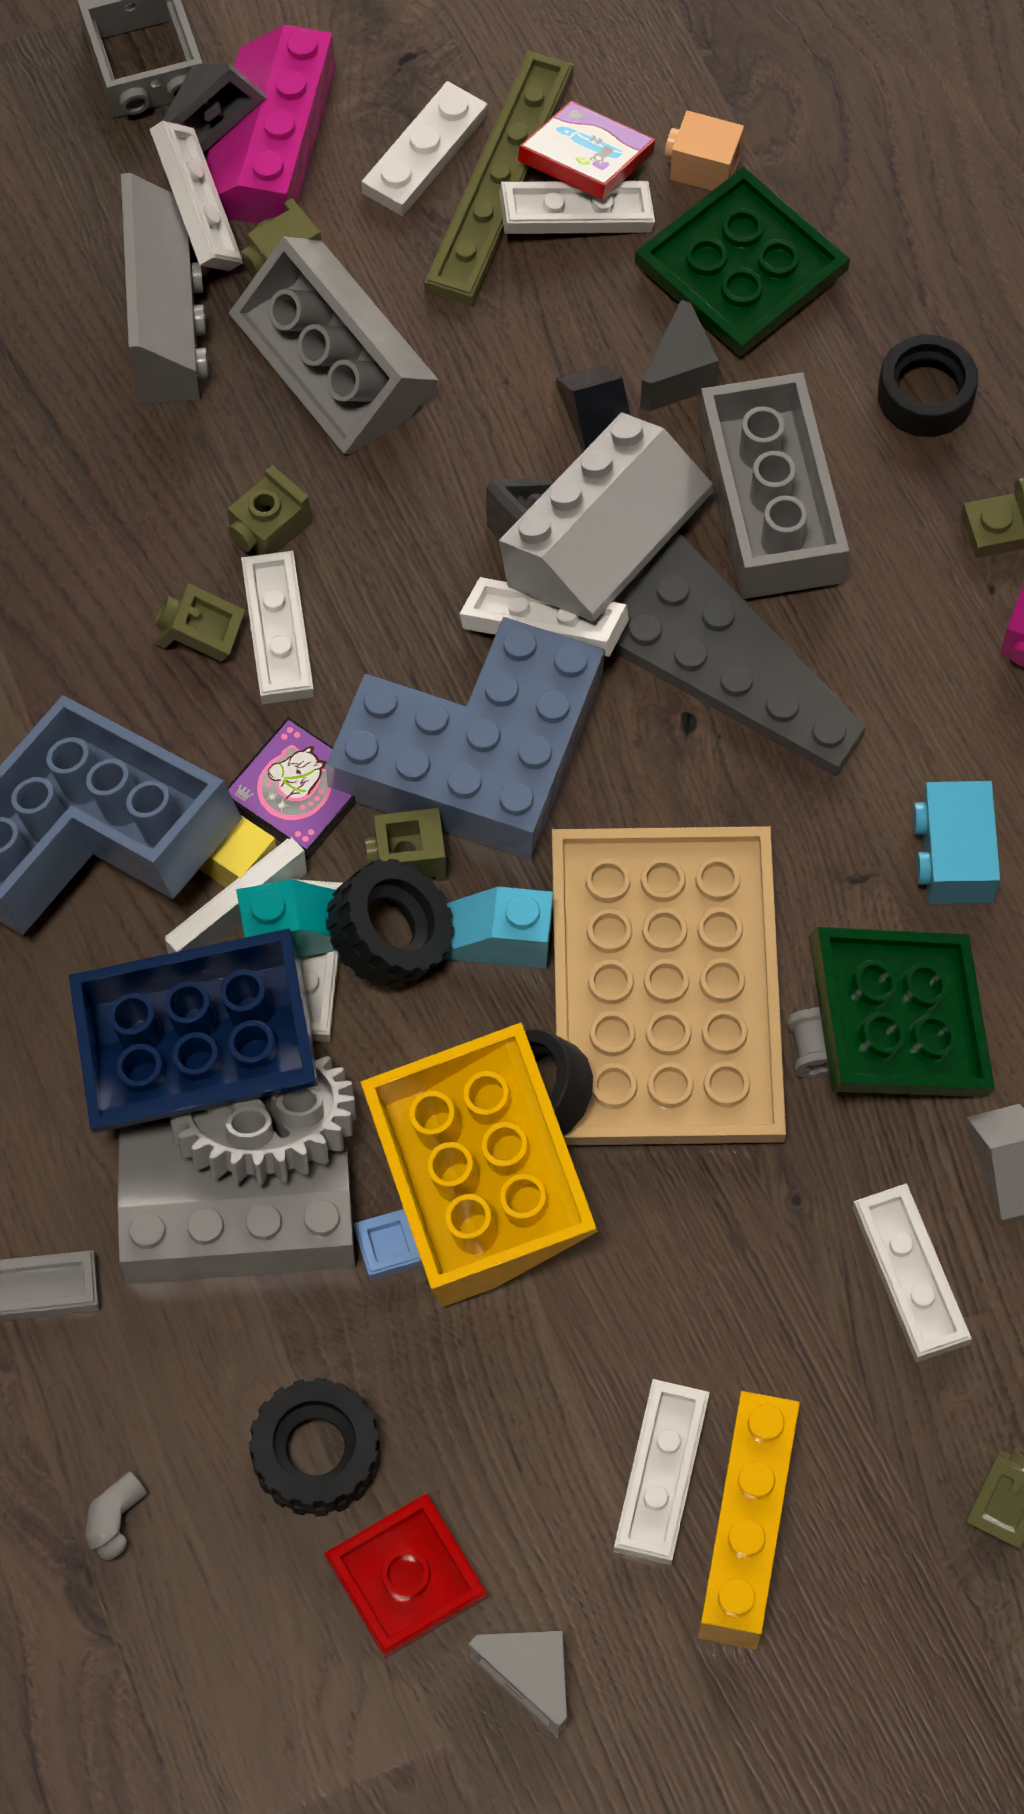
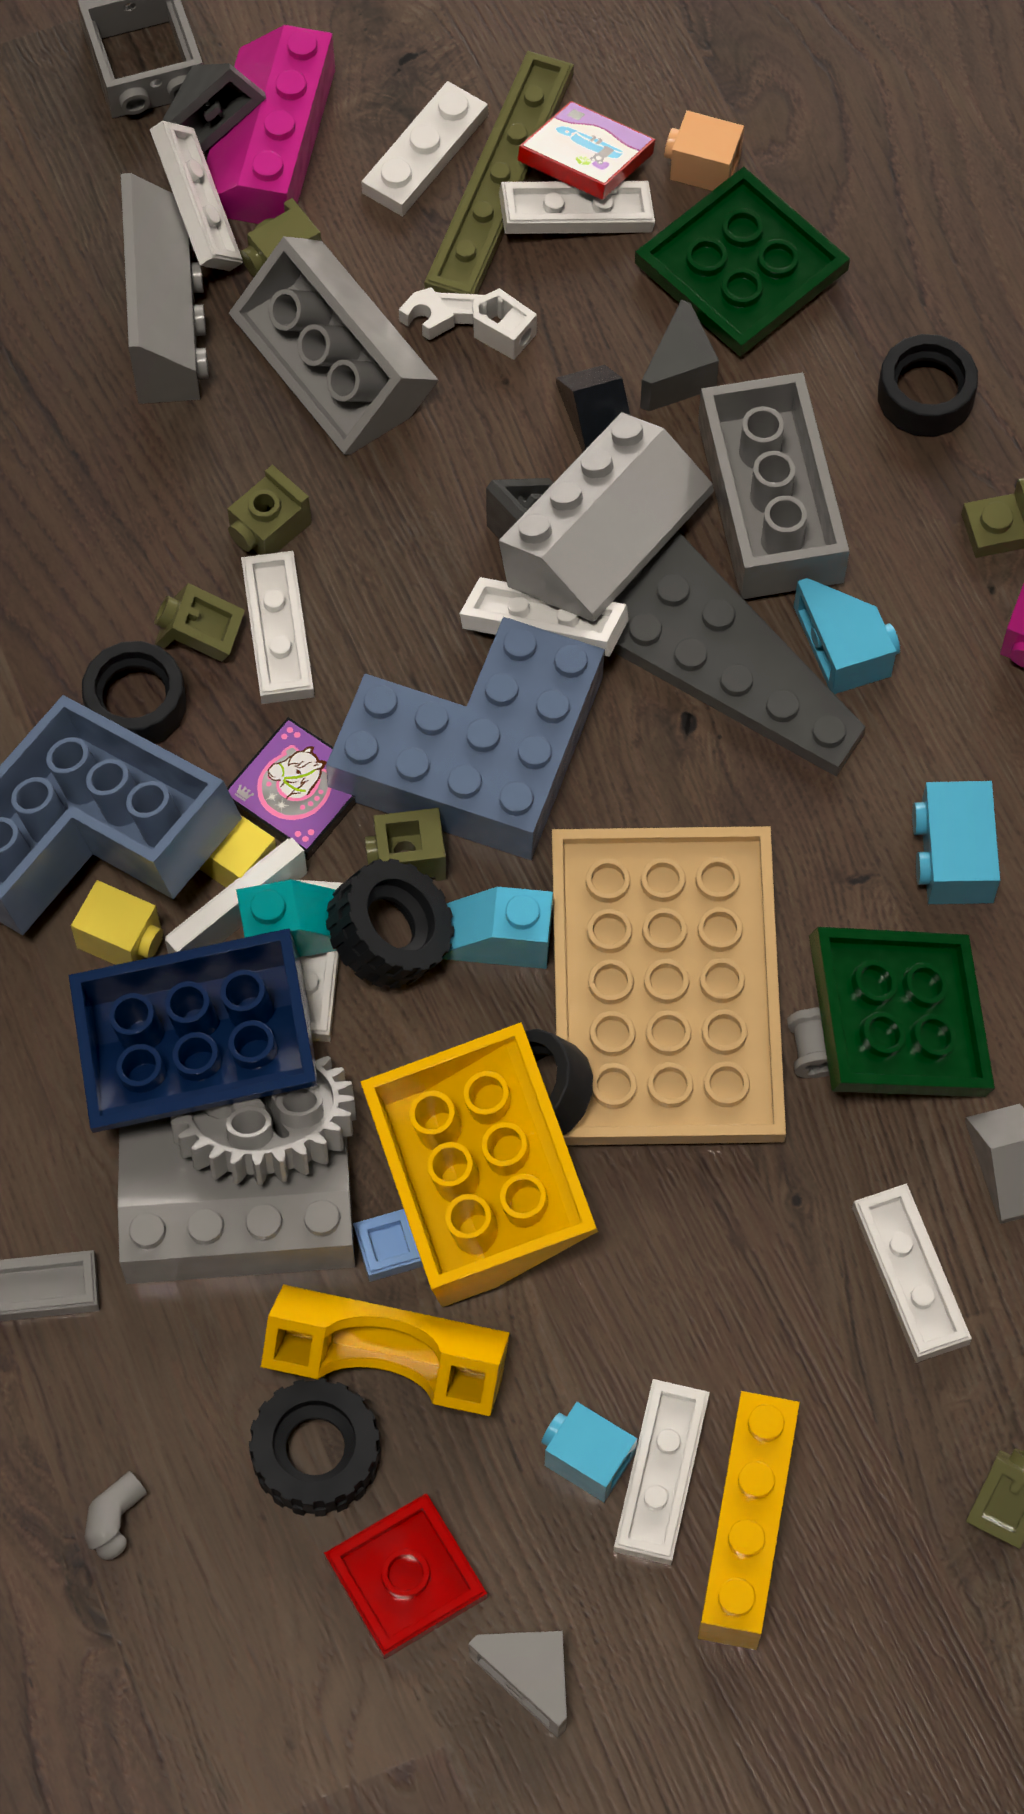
none -> light yellow brick [71,880,163,965]
none -> black tyre [82,641,186,744]
none -> yellow arch [261,1284,510,1416]
none -> white piece [399,287,537,360]
none -> medium azure brick [541,1402,637,1503]
none -> medium azure slope [794,578,900,694]

